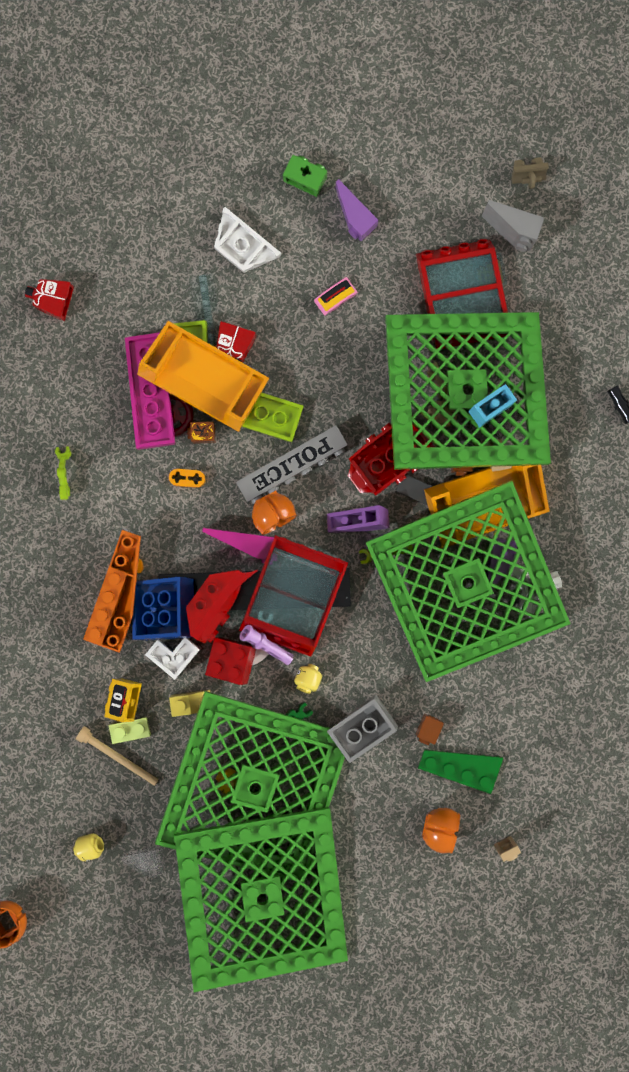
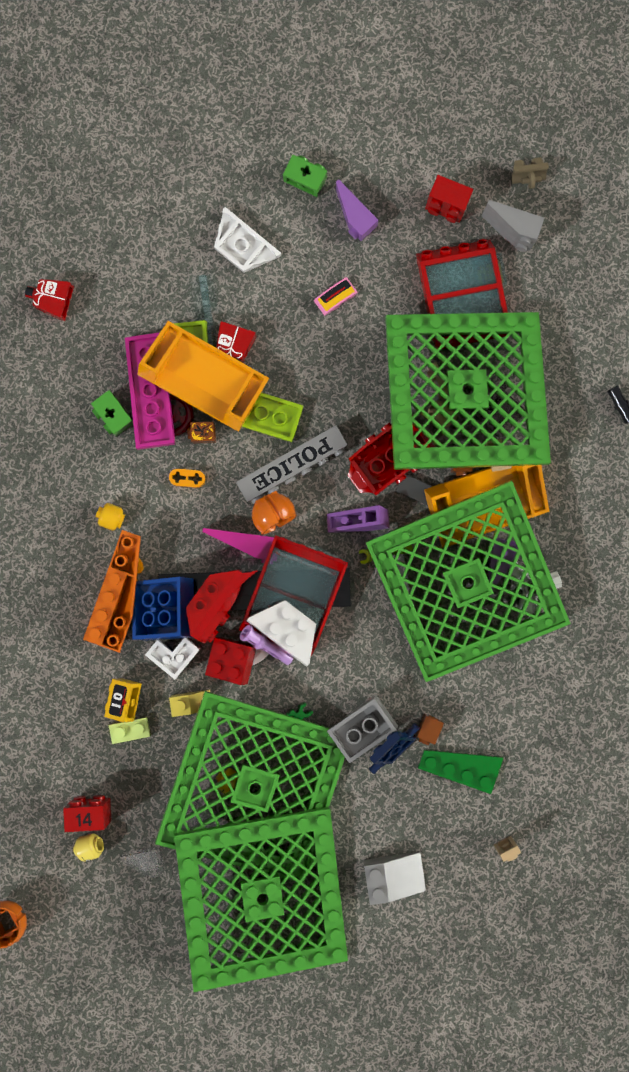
lime piece [55,447,71,500] -> none
tan piece [76,726,159,786] -> none
light yellow head [294,664,322,694] -> none
orange piece [422,808,460,854] -> none
medium azure brick [469,384,517,427] -> none
none -> red brick [63,795,112,832]
none -> bright green brick [91,390,133,436]
none -> yellow head [95,503,125,531]
none -> white wing [247,600,316,667]
none -> slope [363,852,426,905]
none -> dark blue plate [369,723,420,774]
none -> red brick [425,175,474,223]

